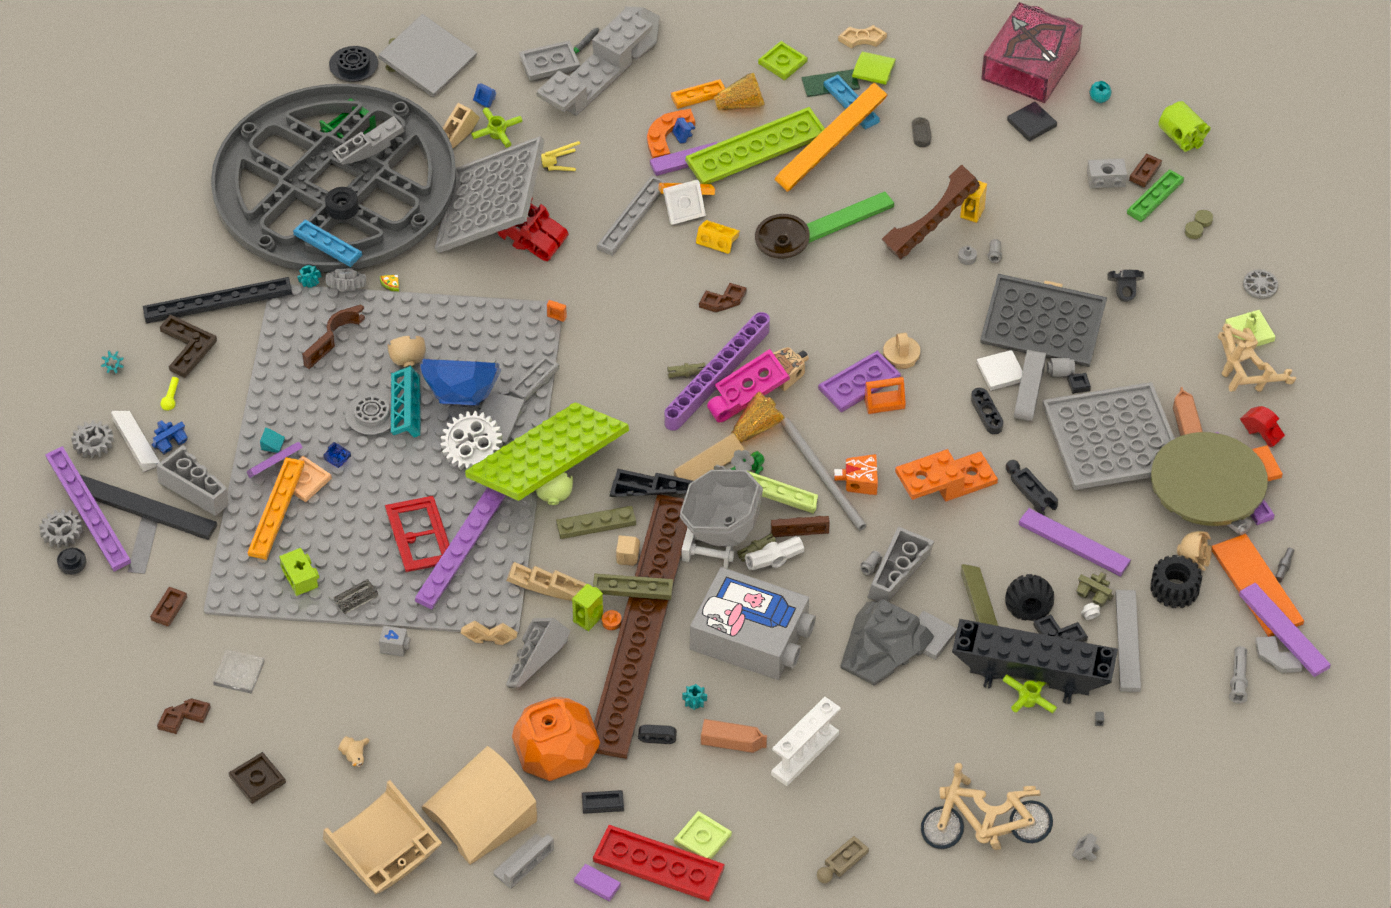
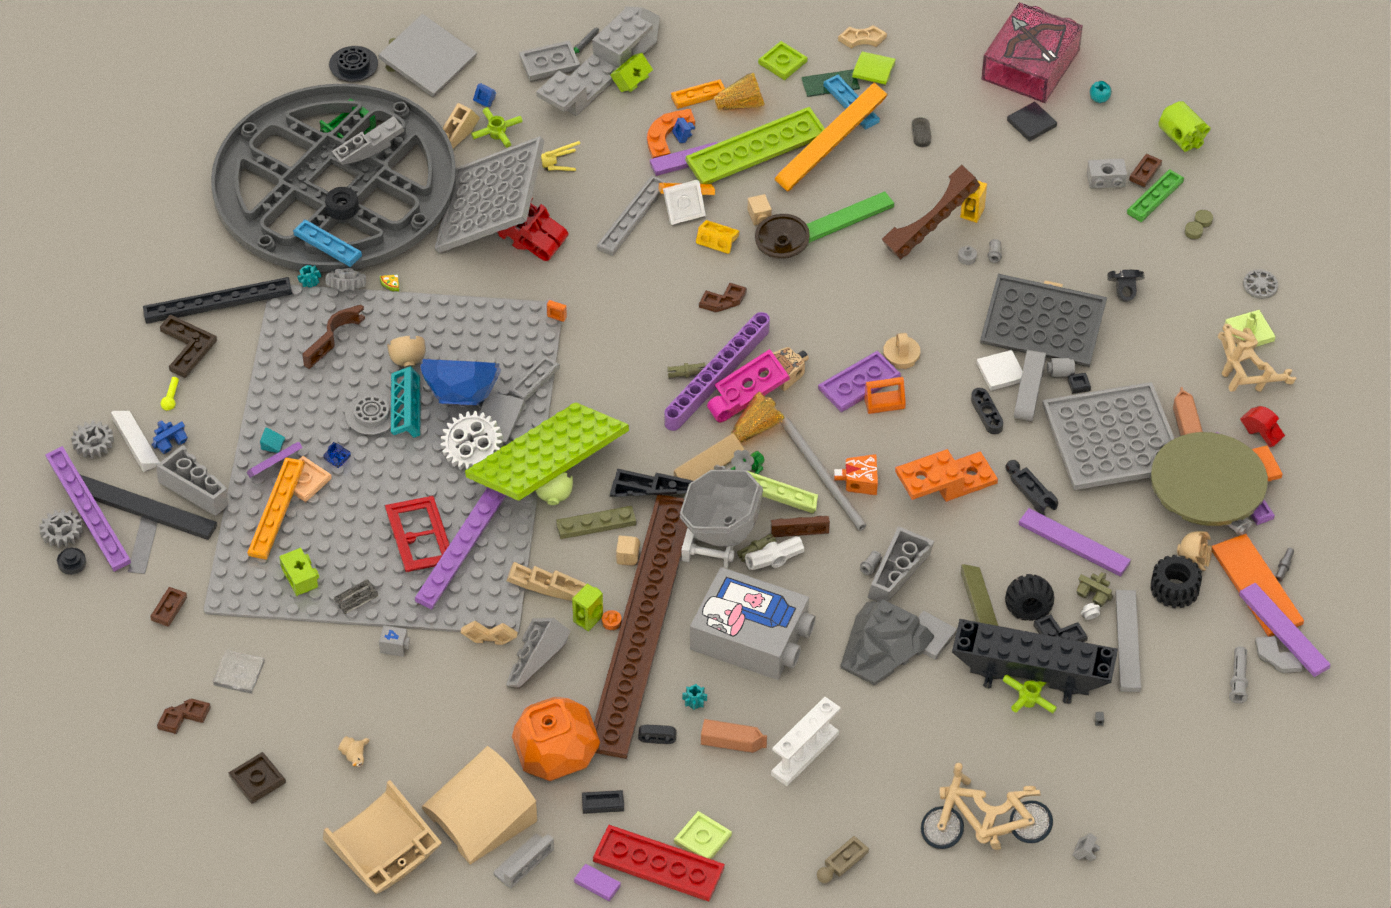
teal gear [101,350,124,373] -> none
olive plate [593,573,673,600] -> none
none -> lime brick [610,52,653,92]
none -> tan brick [747,194,772,225]

